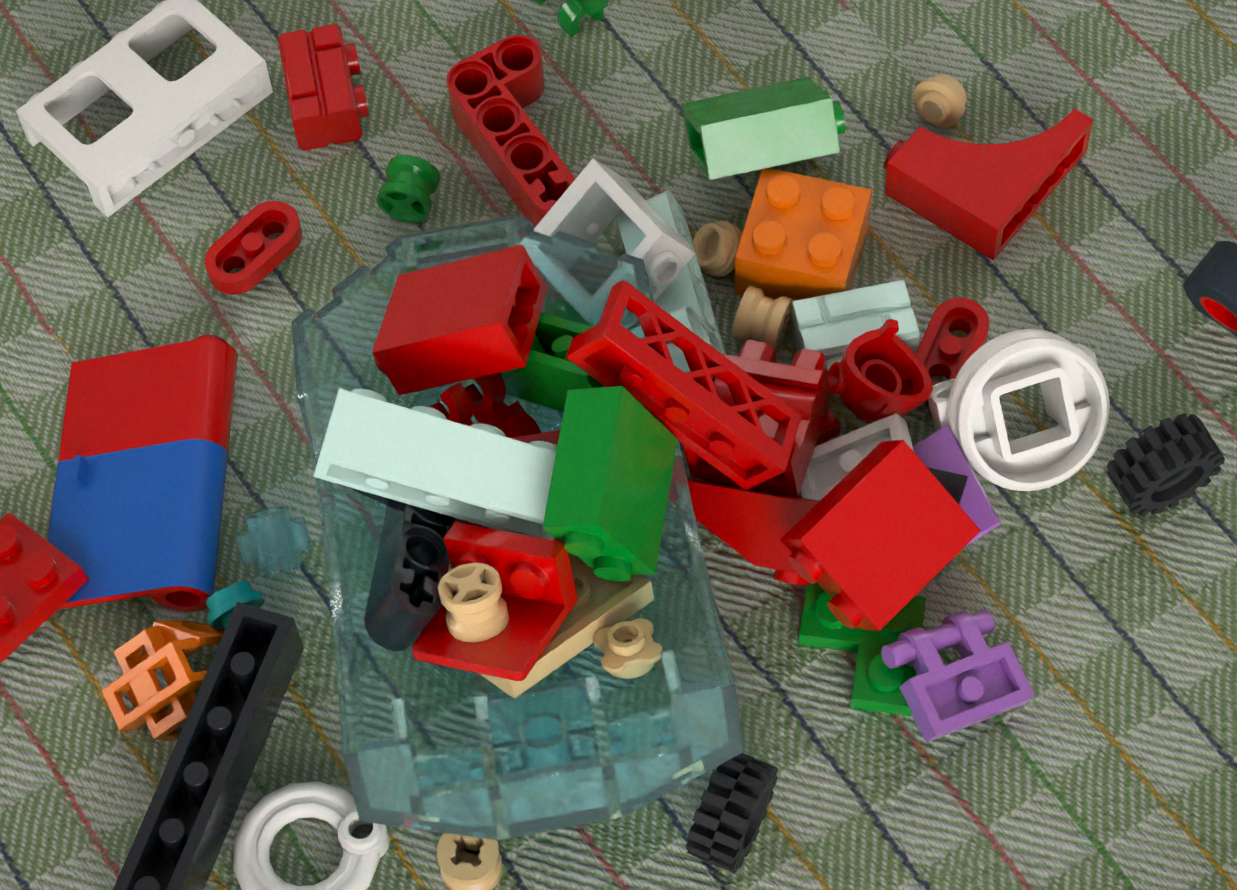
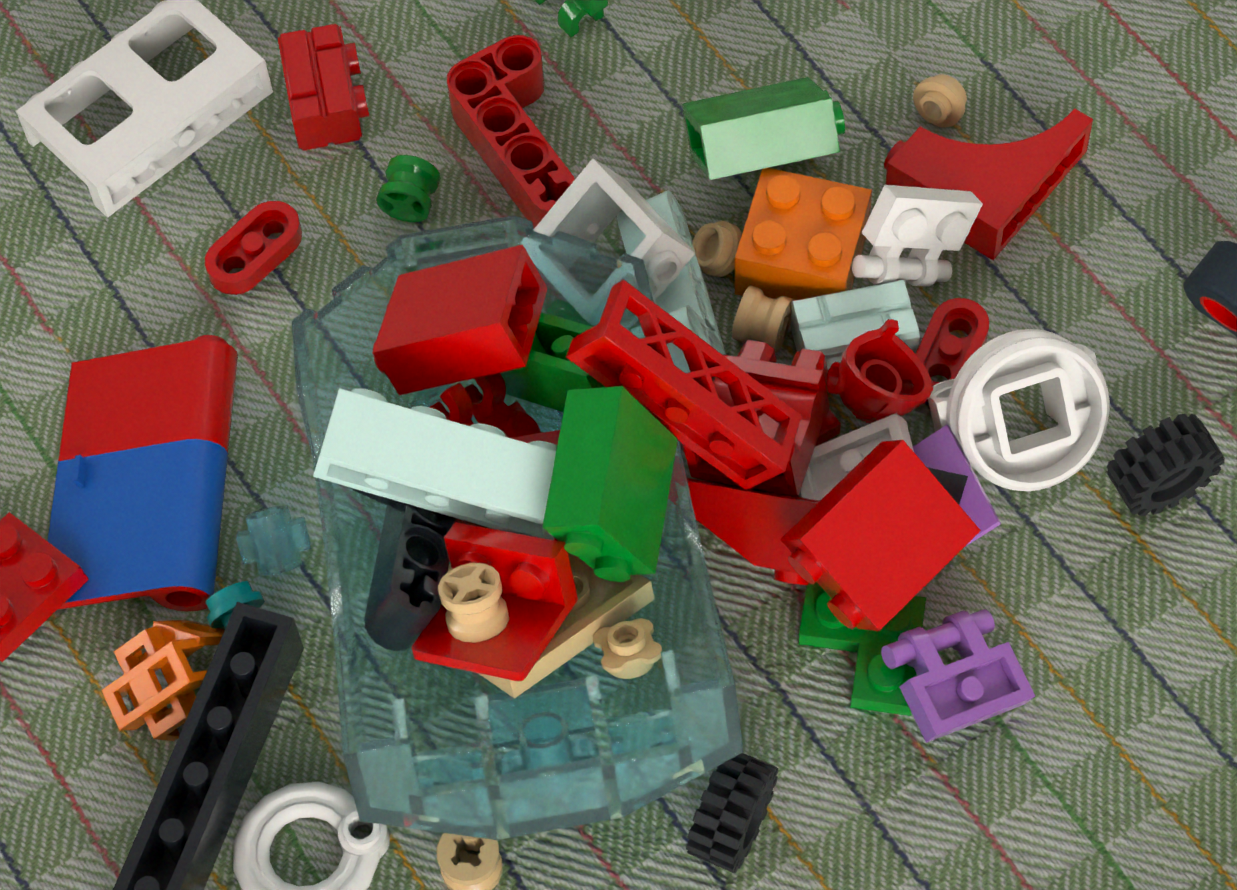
none -> white plate [852,185,983,287]

